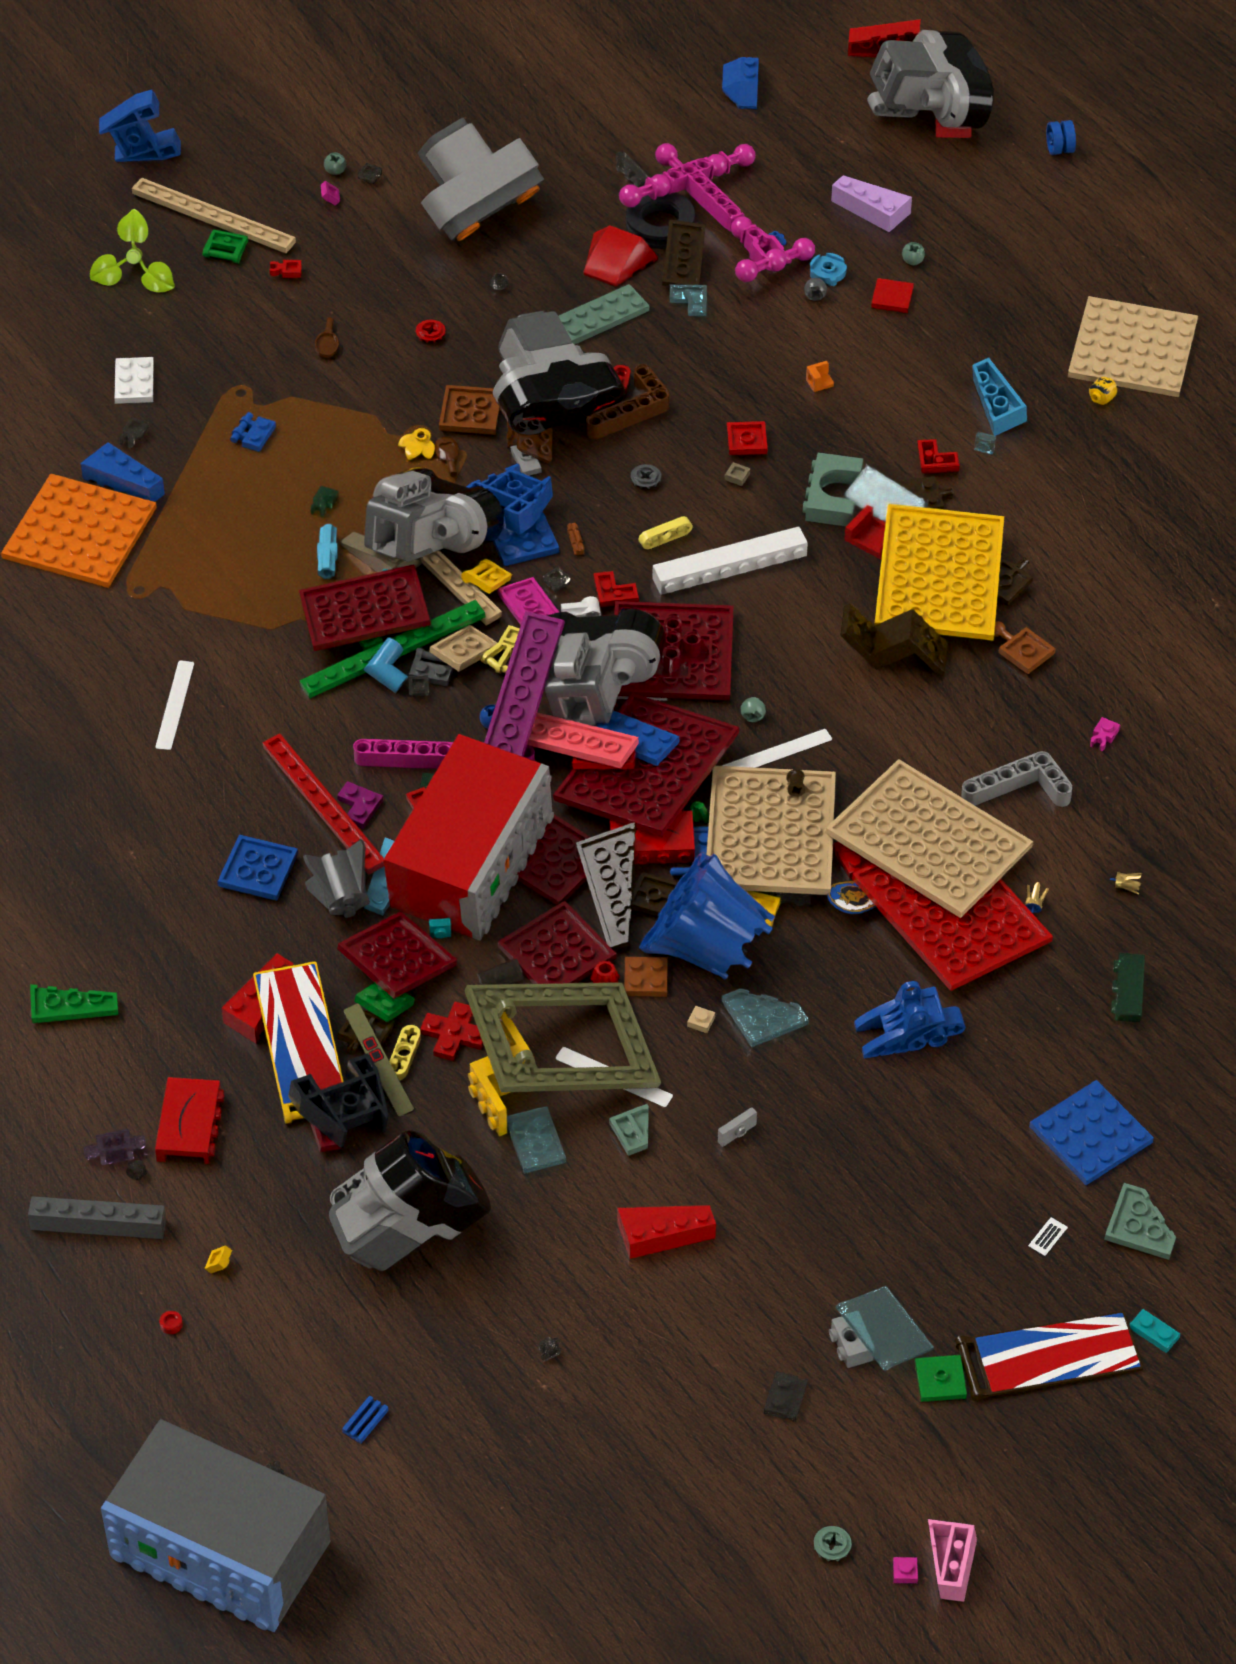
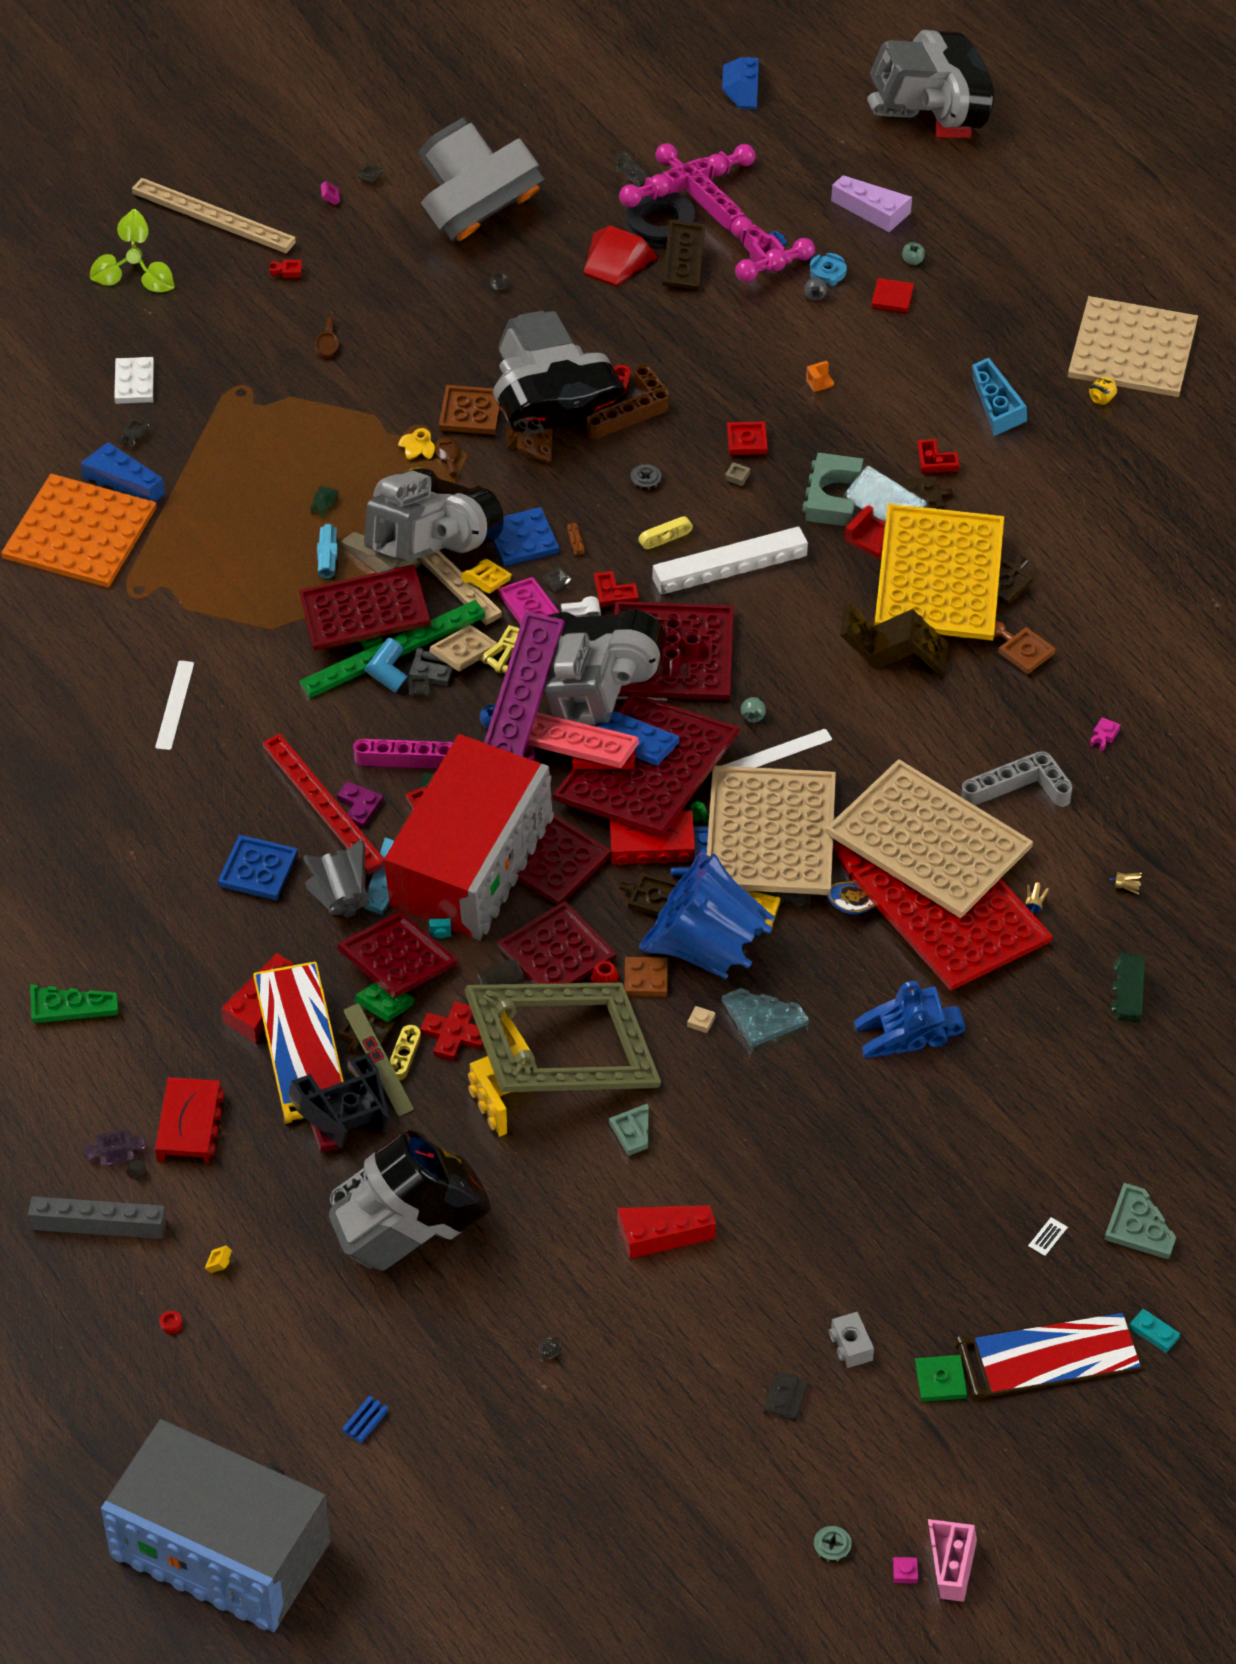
blue wedge [99,89,181,162] -> none
green plate [203,229,248,264] -> none
blue plate [230,412,276,452] -> none
sand green piece [324,152,347,175] -> none
red gear [416,320,445,343] -> none
blue wedge [460,464,553,534] -> none
clear light blue plate [507,1106,566,1173] -> none
light grey plate [511,445,542,476] -> none
white sticker [556,1047,673,1107] -> none
sand green plate [558,284,649,345] -> none
wing [576,822,636,951] -> none
clear light blue plate [670,284,707,316] -> none
light grey plate [718,1108,757,1147] -> none
dark brown bush [786,769,806,797] -> none
clear light blue piece [836,1286,934,1371] -> none
red wedge [848,19,921,58] -> none
clear light blue plate [974,432,996,455] -> none
blue plate [1029,1080,1154,1185] -> none
blue wheel [1046,120,1076,155] -> none

